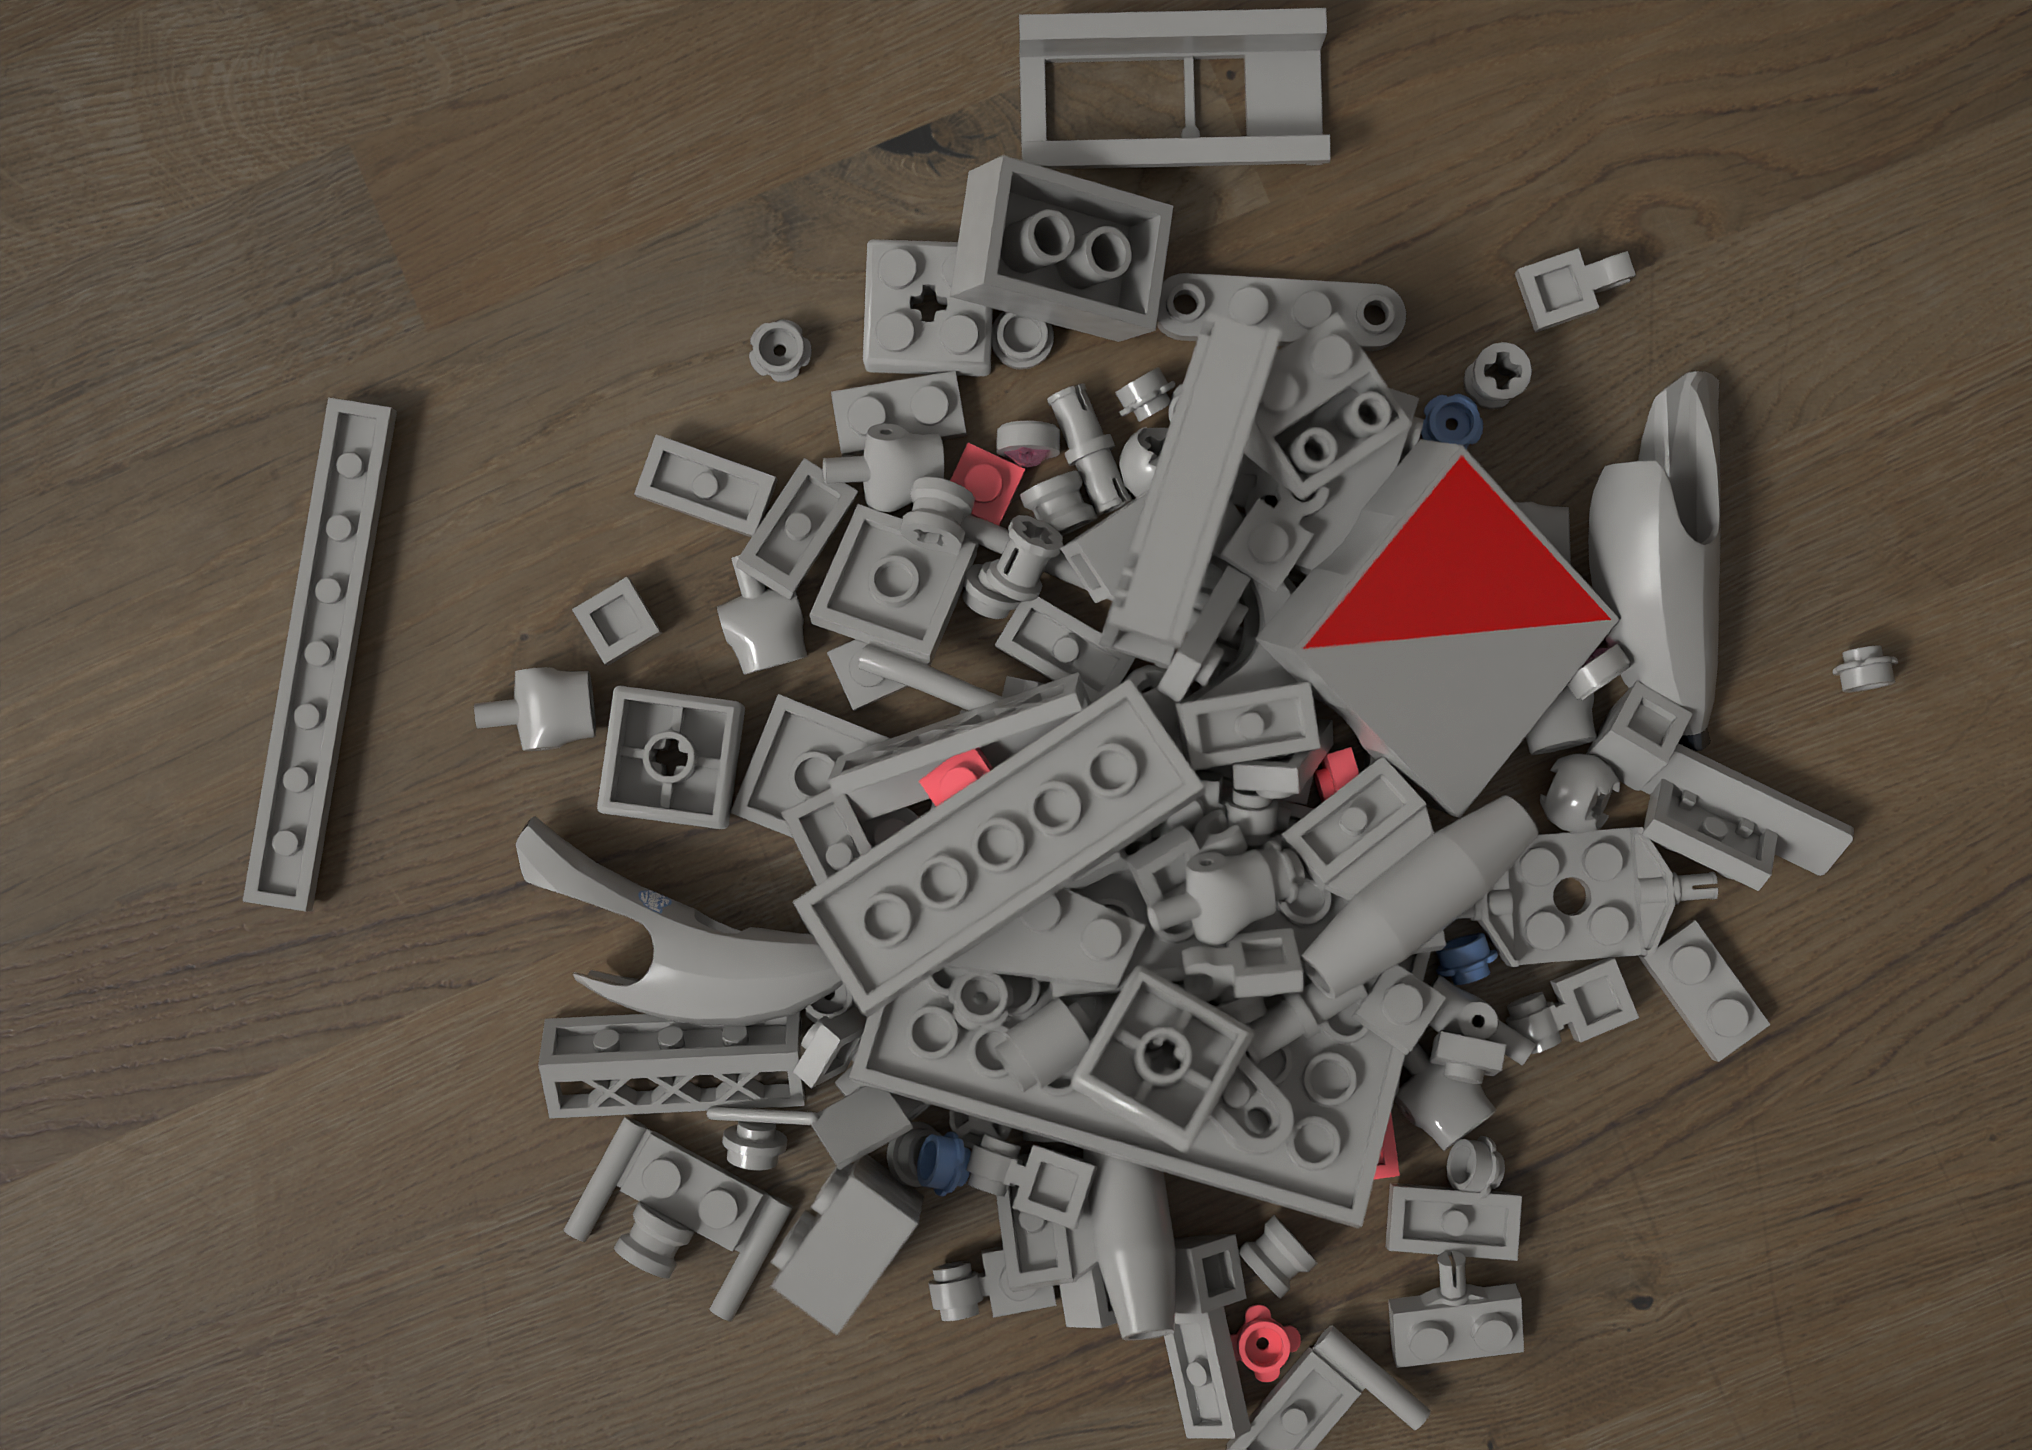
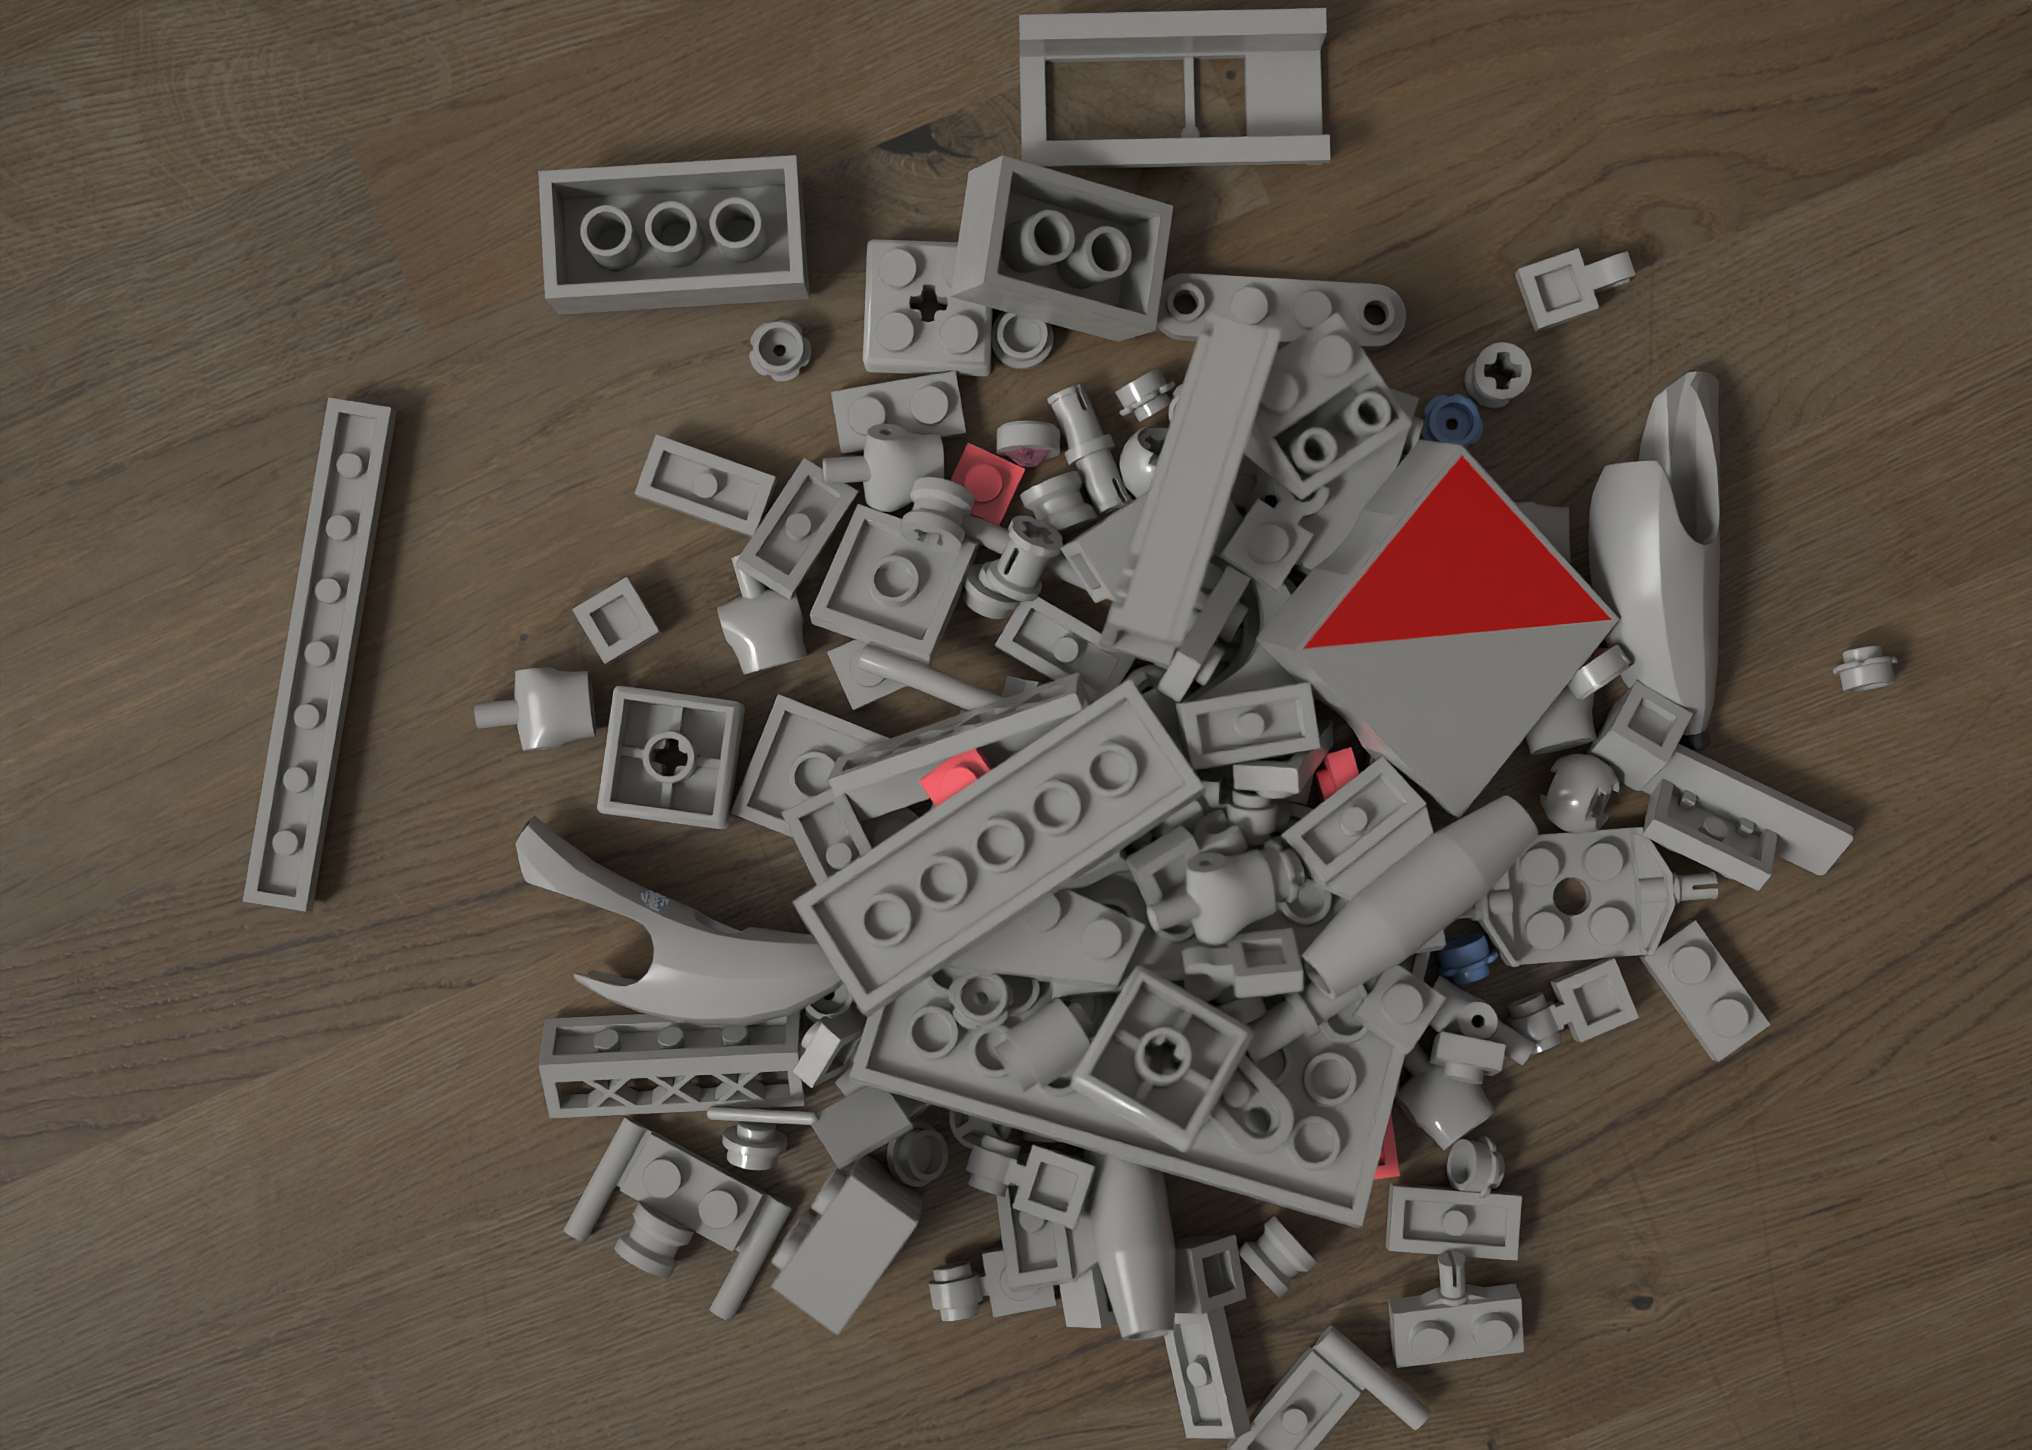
medium blue plate [917,1132,971,1196] -> none
coral plate [1230,1304,1301,1382] -> none
none -> light grey brick [538,155,810,315]

